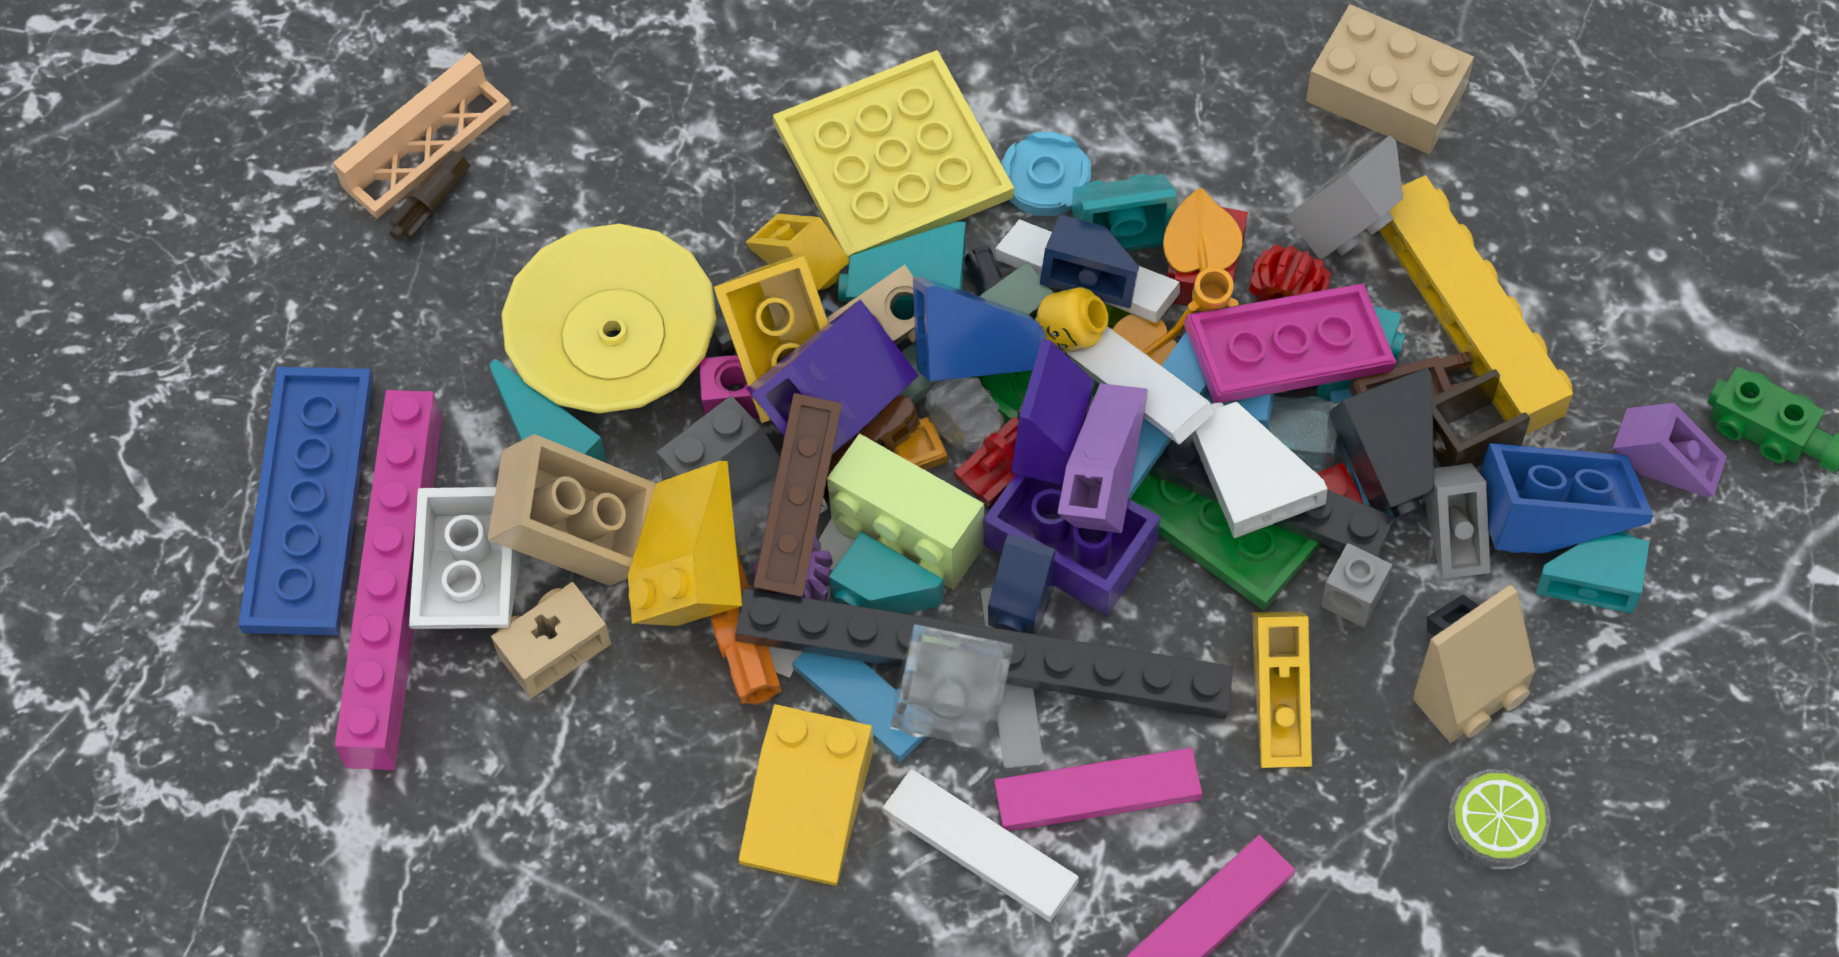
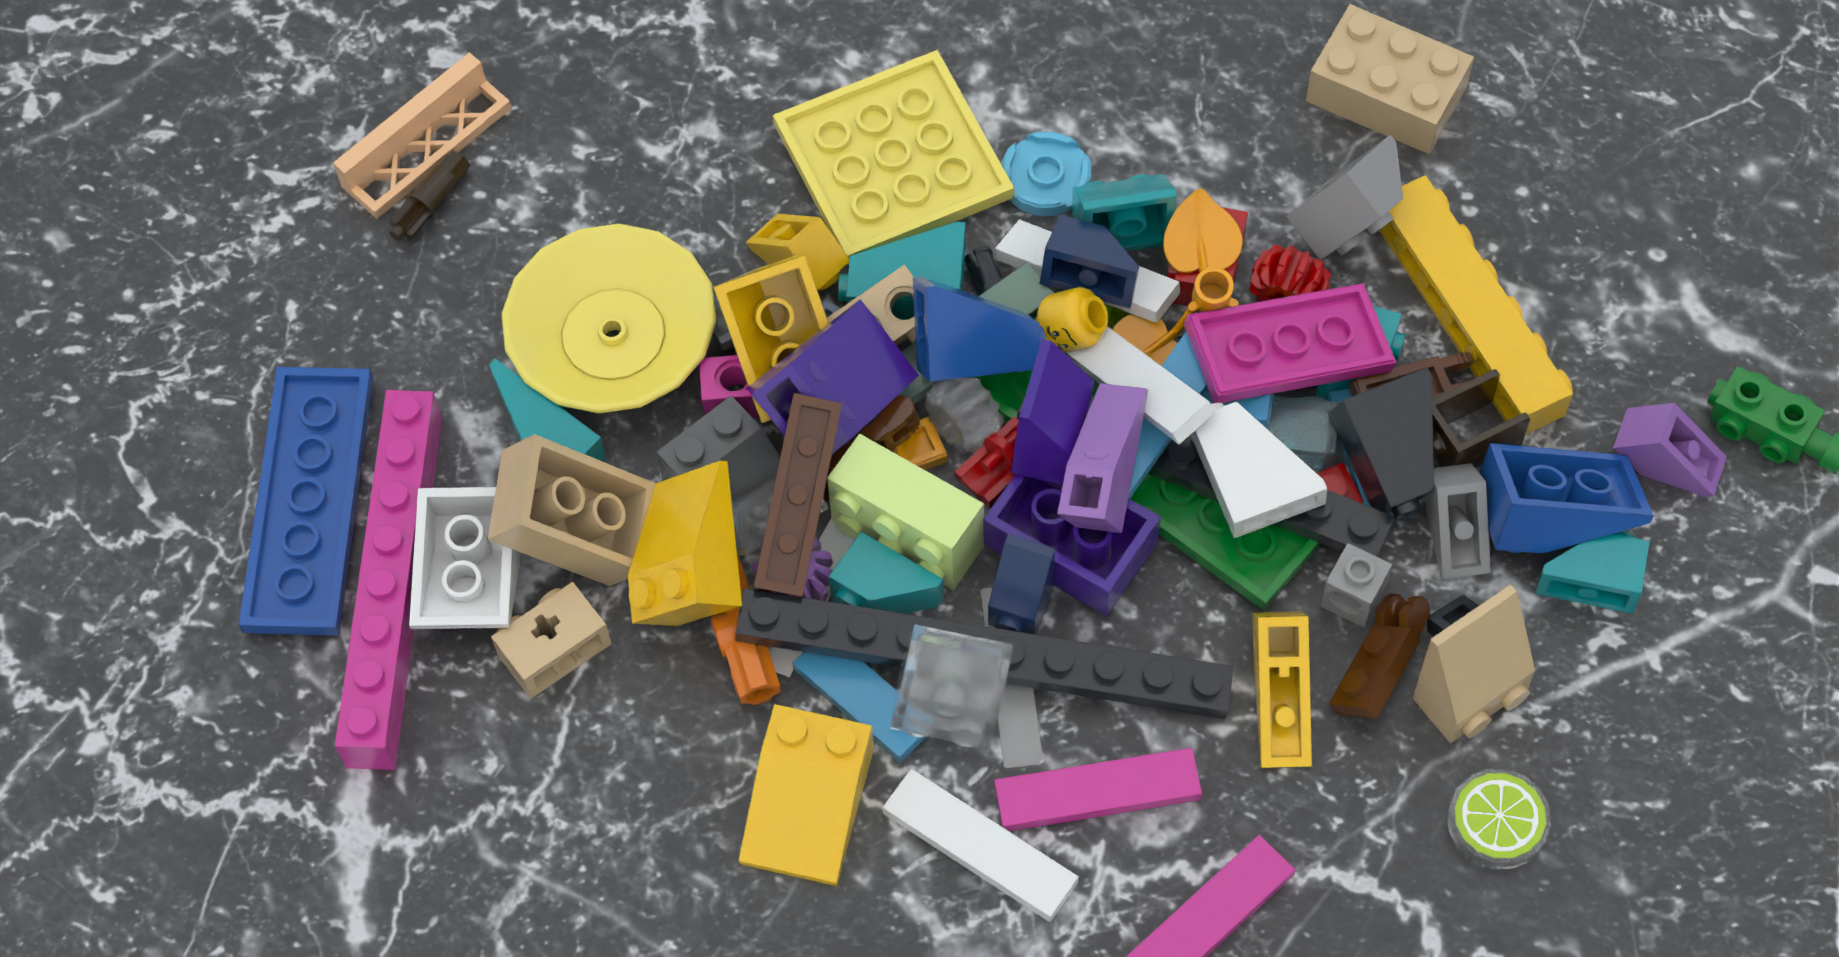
none -> reddish brown hinge [1329,593,1431,719]

